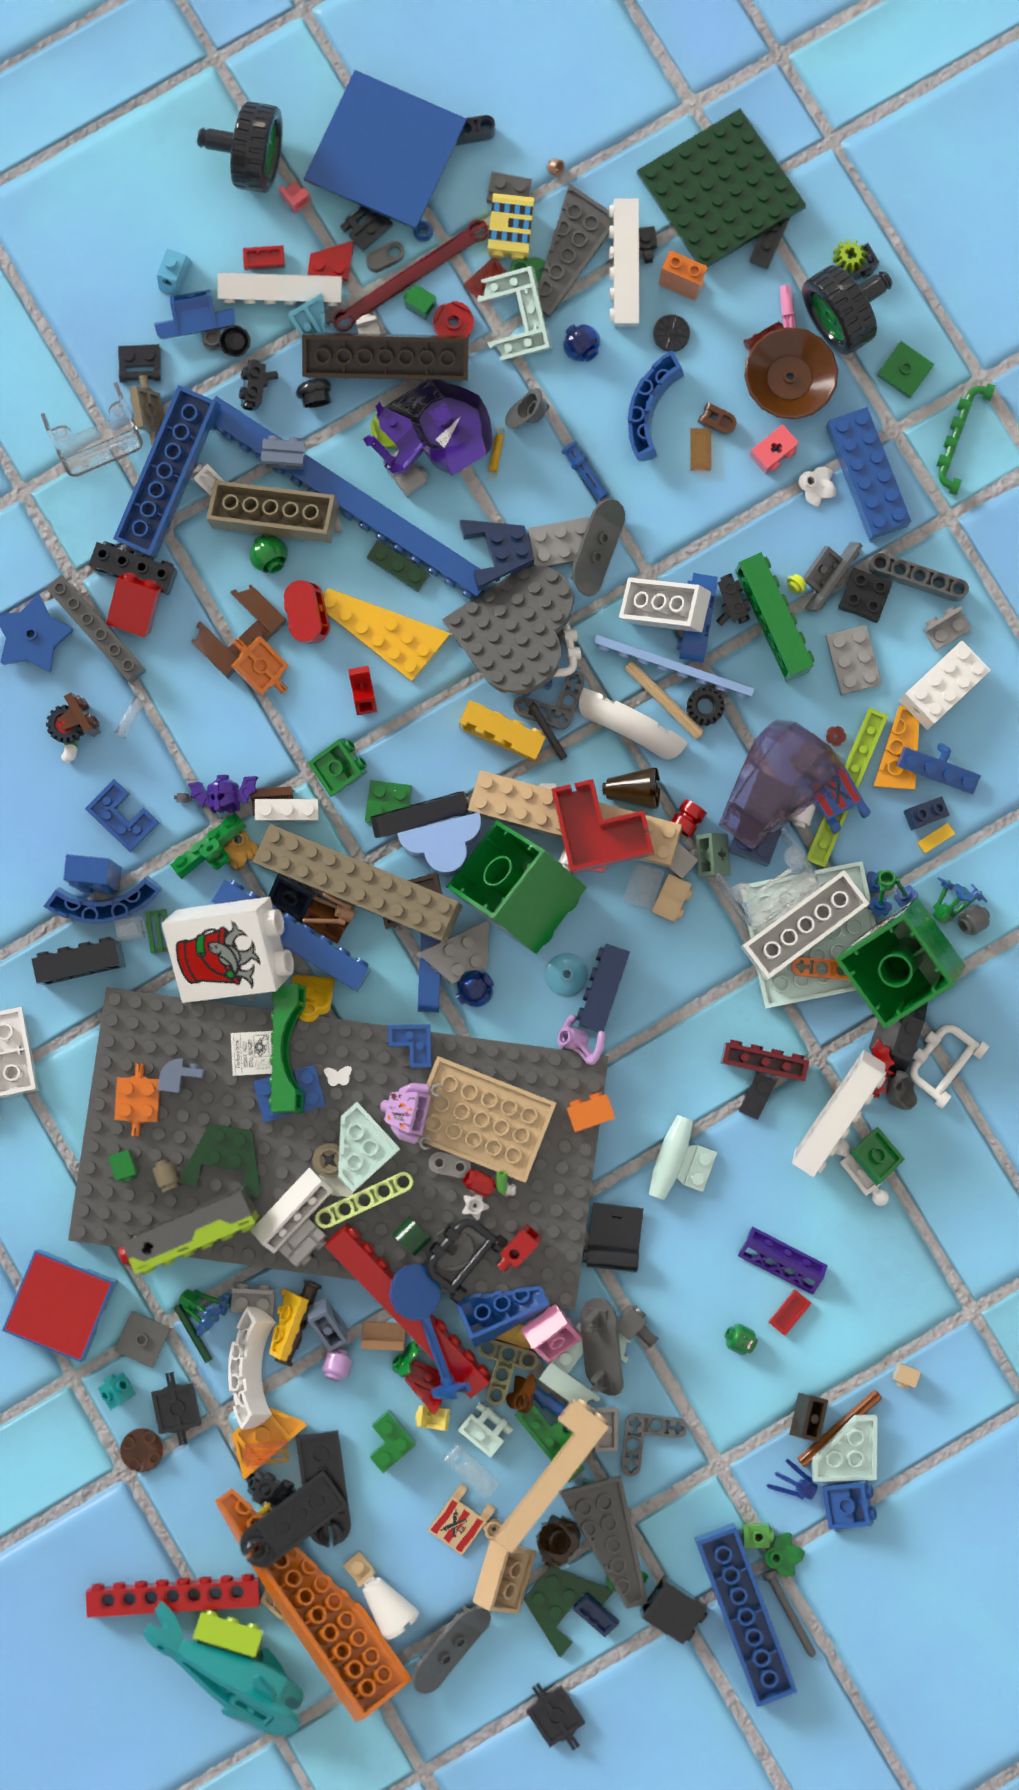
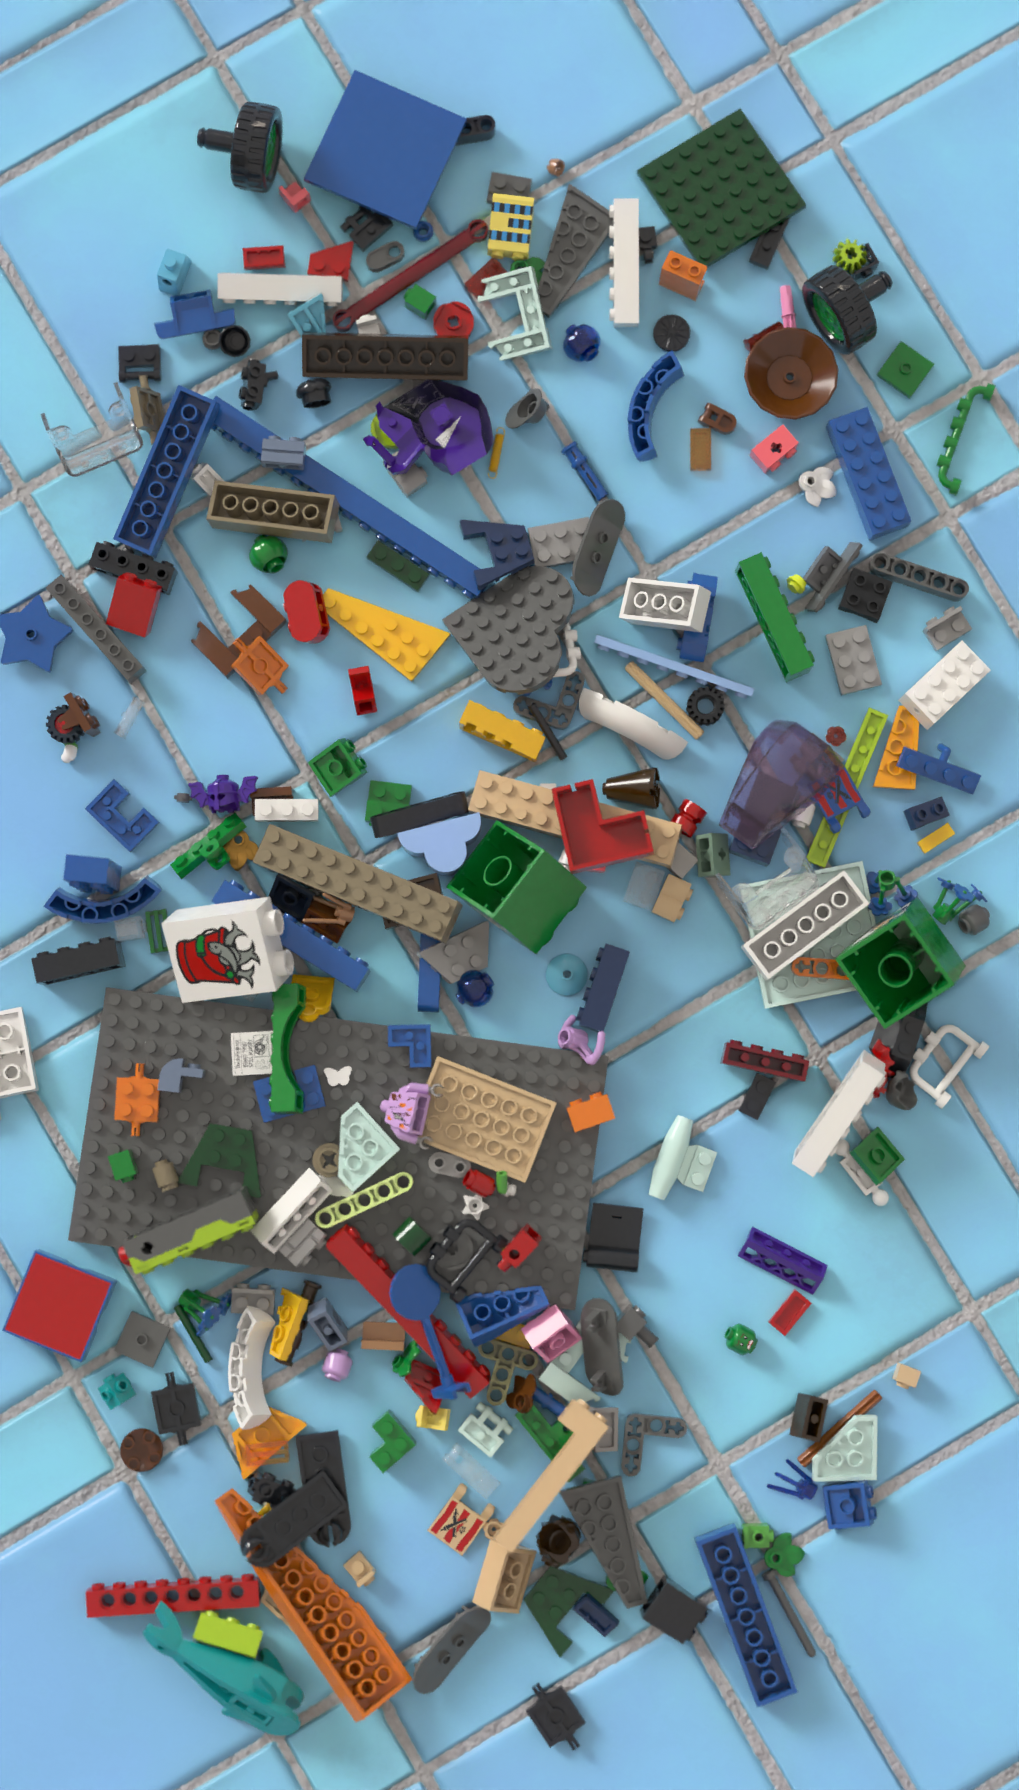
white cone [363,1577,419,1640] -> none
black brick [716,573,751,626] -> none

